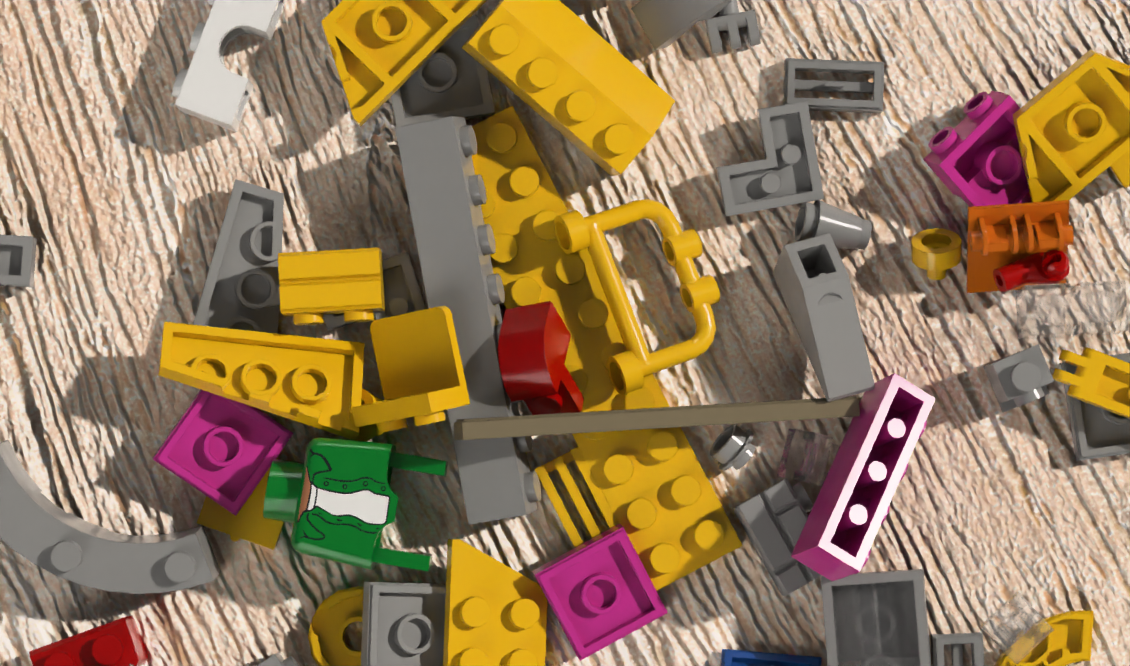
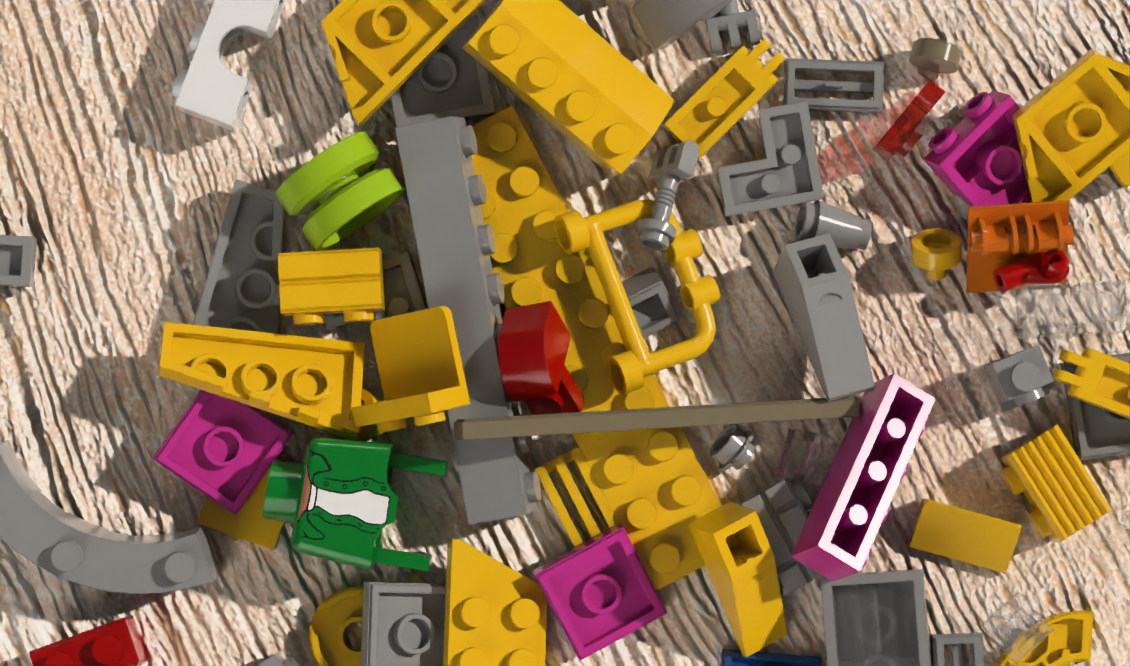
none -> lime wheel [275,132,405,251]
none -> light grey slope [622,267,681,339]
none -> light grey hinge [636,140,699,251]
none -> yellow hinge [664,38,786,161]
none -> yellow slope [688,501,788,658]
none -> clear red plate [872,80,945,162]
none -> yellow slope [908,499,1022,574]
none -> dark tan tile [909,38,962,74]
none -> yellow brick [1000,425,1111,542]

